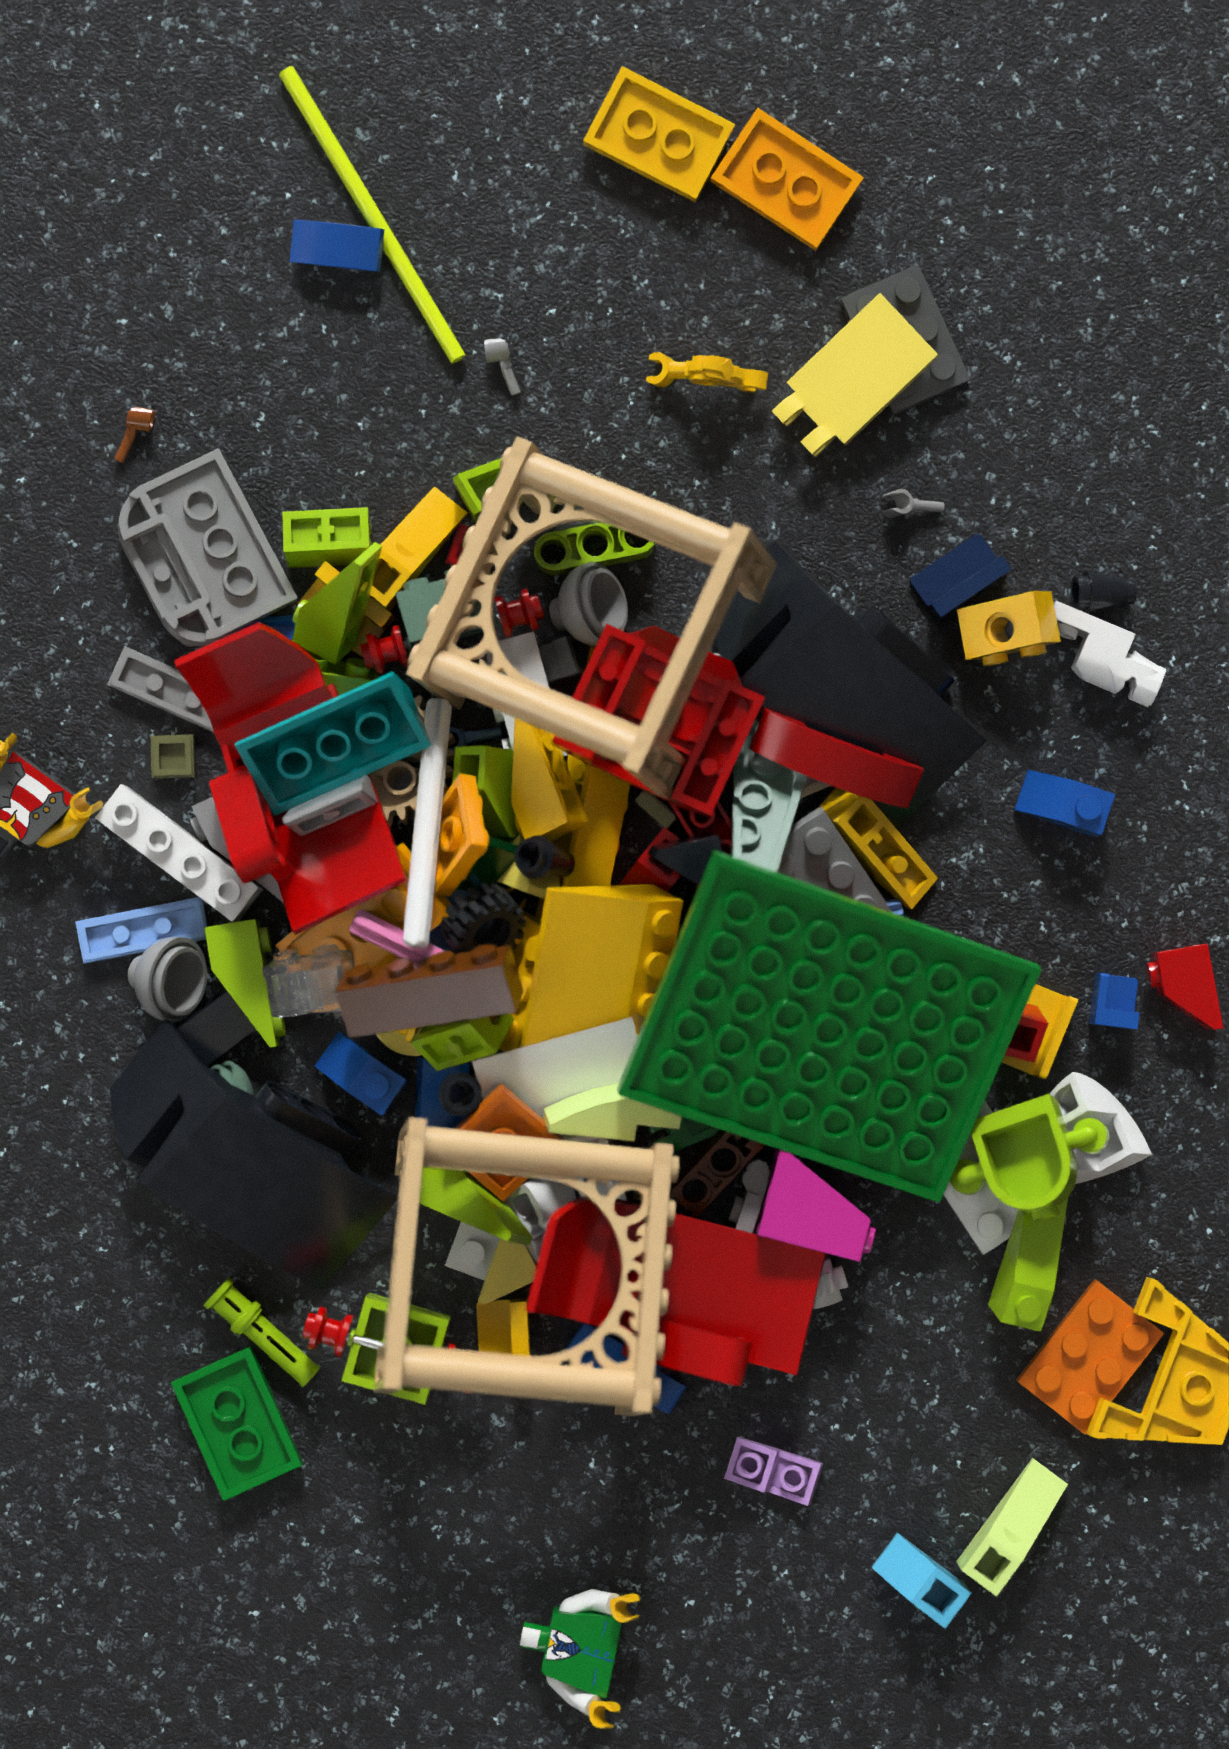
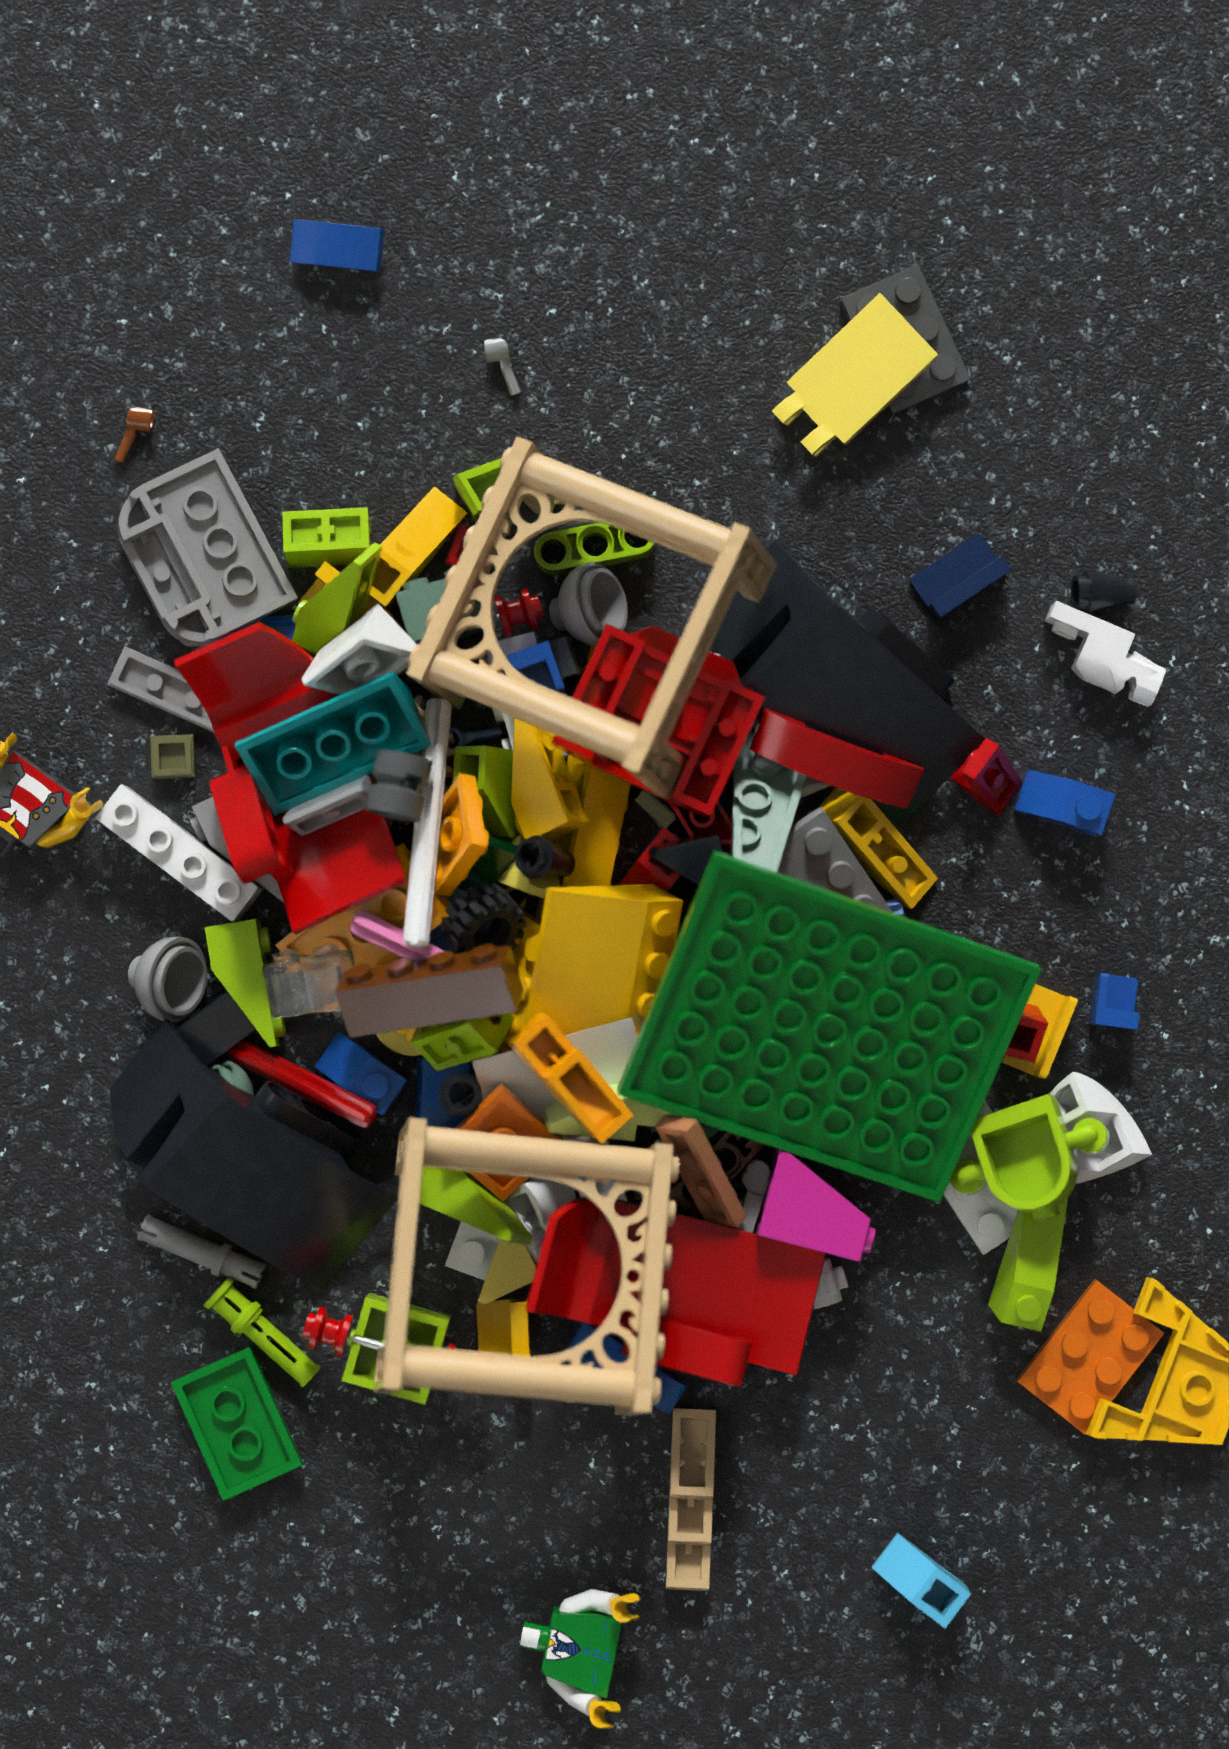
light blue tile [75,897,209,964] -> none
neon yellow piece [279,66,466,364] -> none
yellow plate [583,66,735,203] -> none
yellow piece [646,352,768,392] -> none
light orange plate [710,108,864,251] -> none
lavender slope [724,1437,823,1506] -> none
light grey hand [882,489,944,518] -> none
yellowish green slope [956,1458,1068,1597] -> none
yellow brick [957,591,1061,666] -> none
red slope [1146,943,1223,1030] -> none
none -> light grey pin [137,1214,267,1289]
none -> red axle [227,1038,377,1128]
none -> white slope [302,604,417,695]
none -> dark grey wheel [365,749,433,823]
none -> light orange slope [506,1012,634,1145]
none -> blue panel [507,641,566,694]
none -> nougat plate [655,1115,747,1228]
none -> tan slope [666,1408,716,1591]
none -> red slope [950,738,1022,817]

